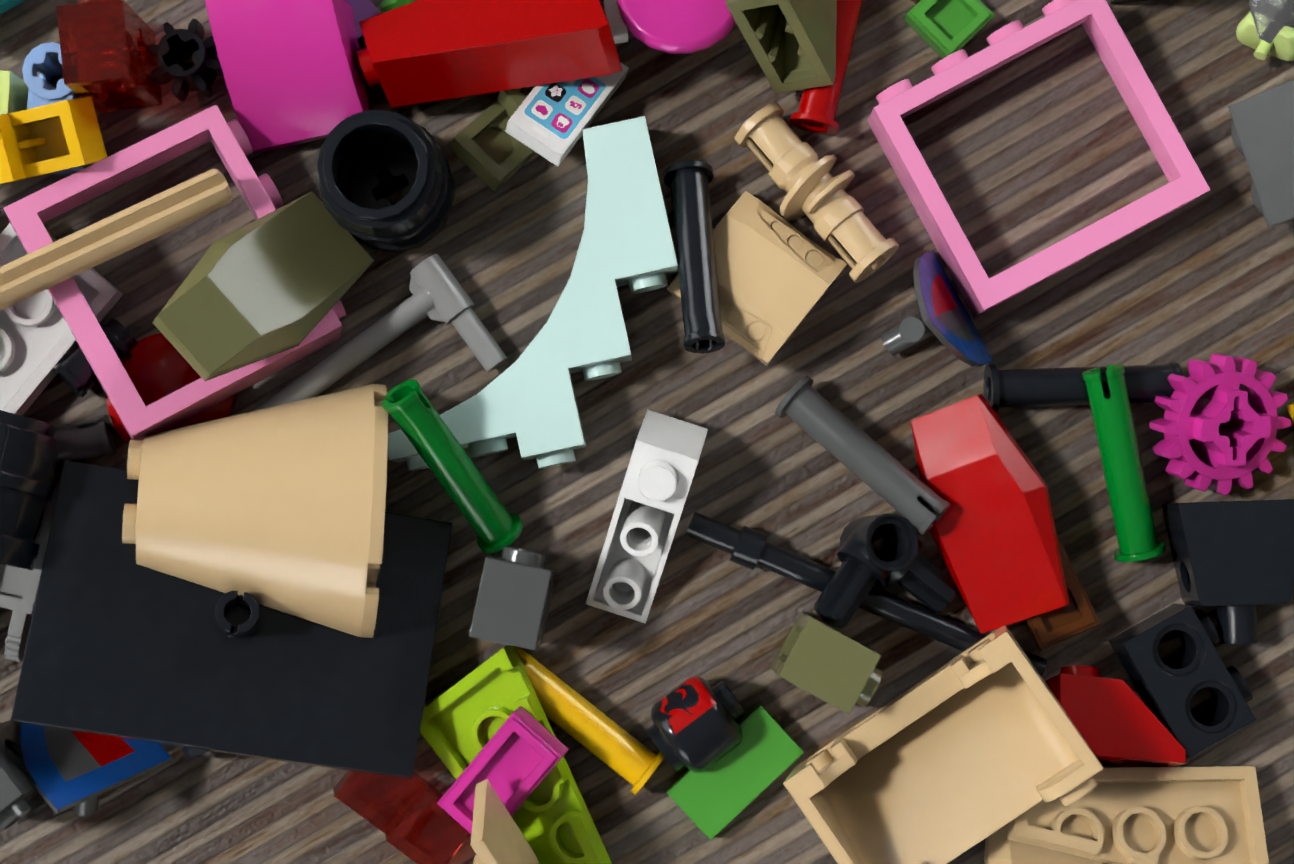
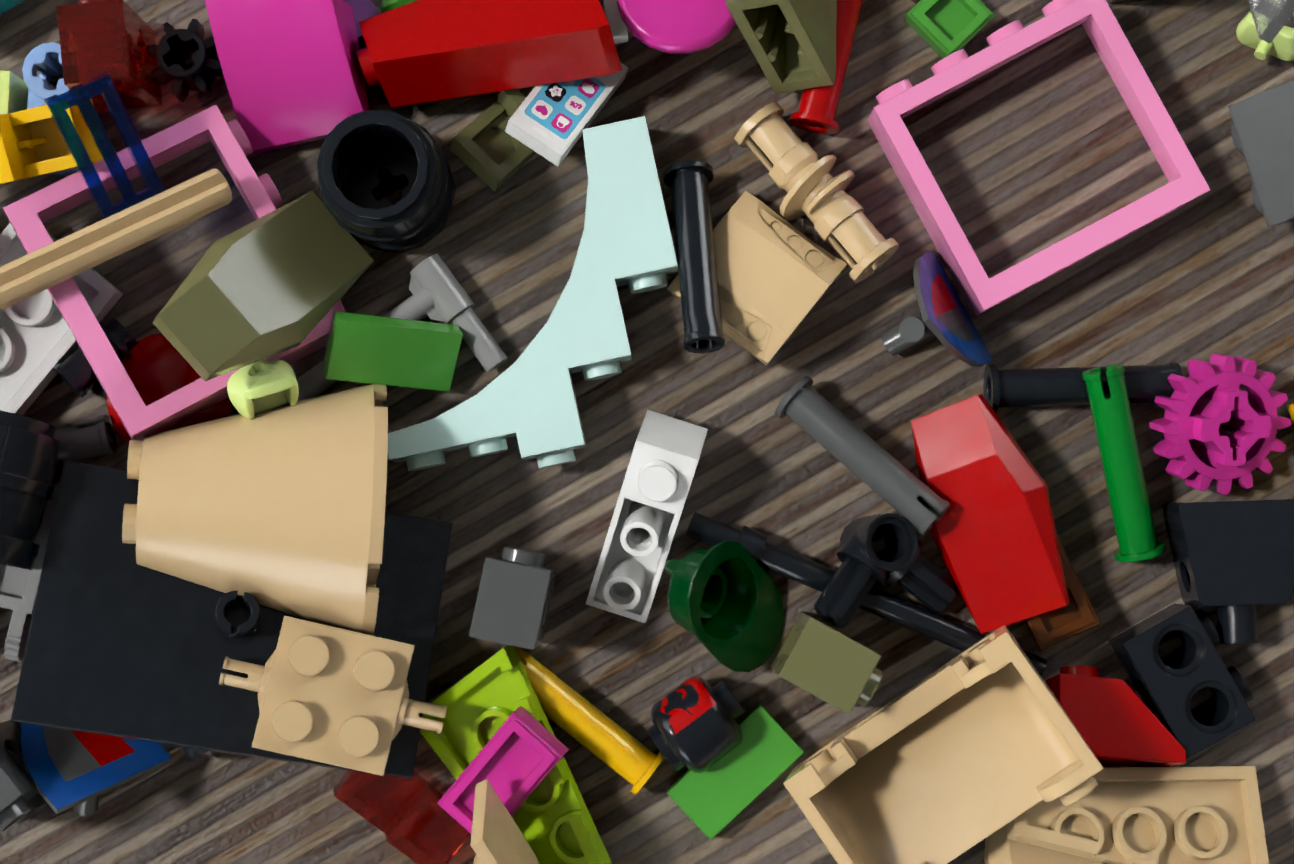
green pin [382,379,524,553] -> none
none -> clear blue tile [44,72,165,219]
none -> tan plate [219,616,447,776]
none -> yellowish green piece [227,359,299,419]
none -> bright green tile [322,311,463,392]
none -> dark green piece [664,540,784,672]

